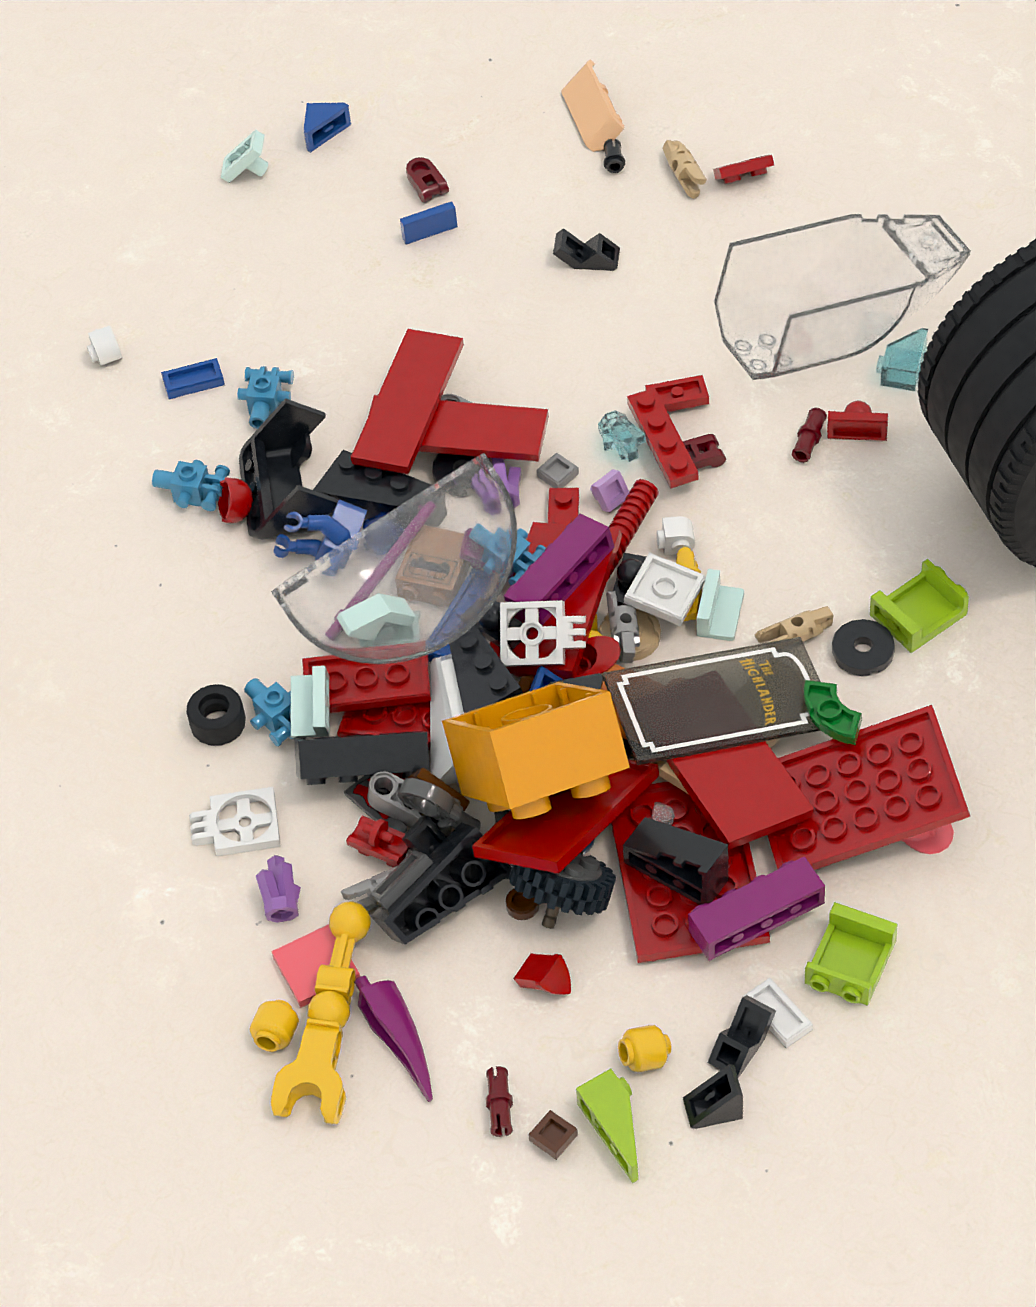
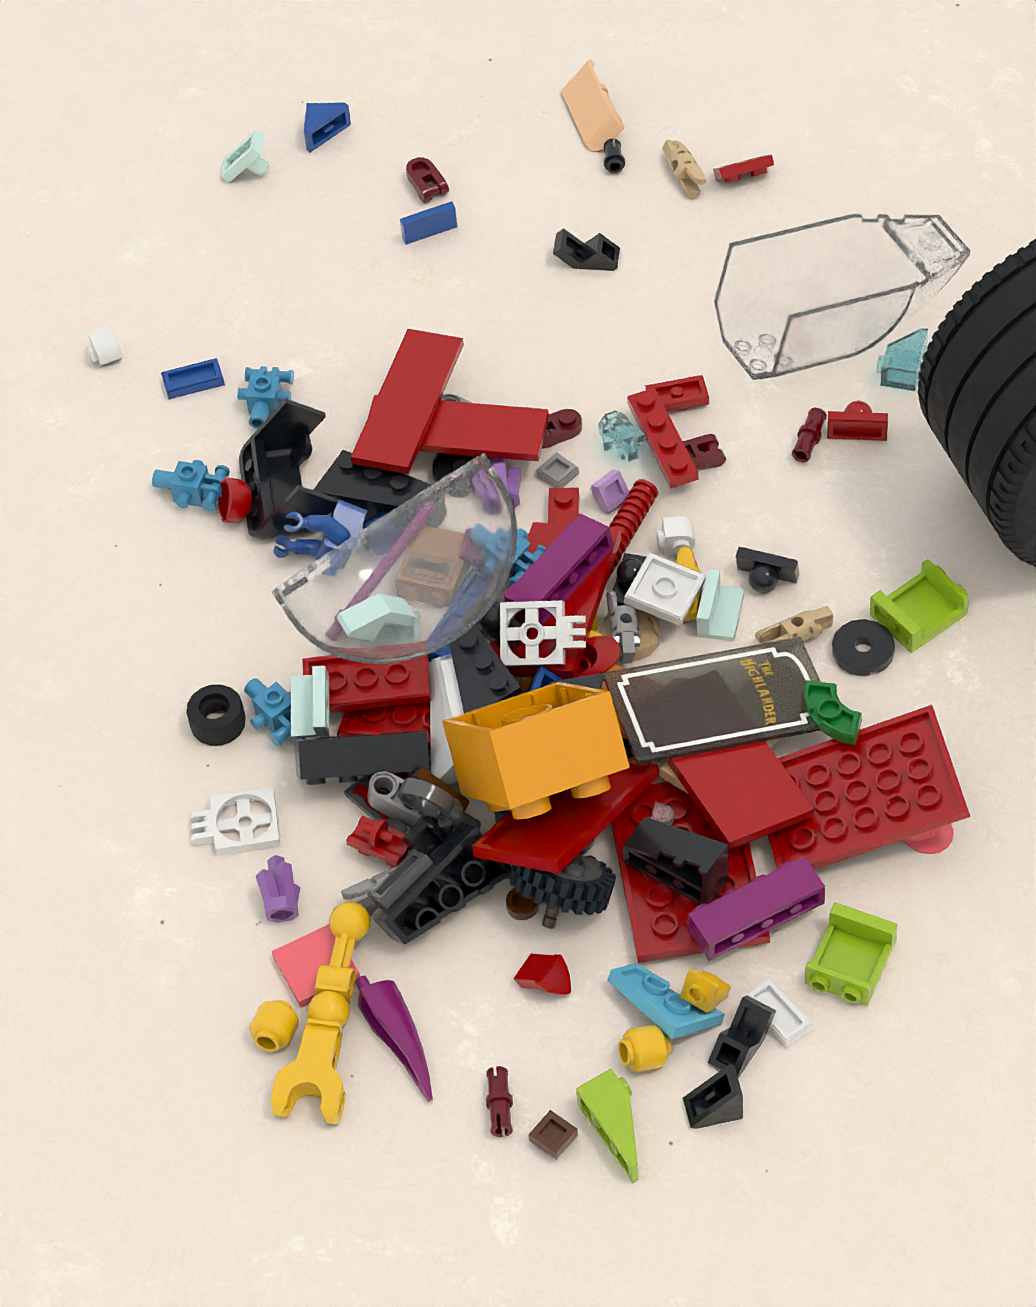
none -> dark red plate [542,409,582,449]
none -> medium azure wing [607,963,725,1039]
none -> yellow bracket [680,969,731,1013]
none -> black tile [735,547,799,593]

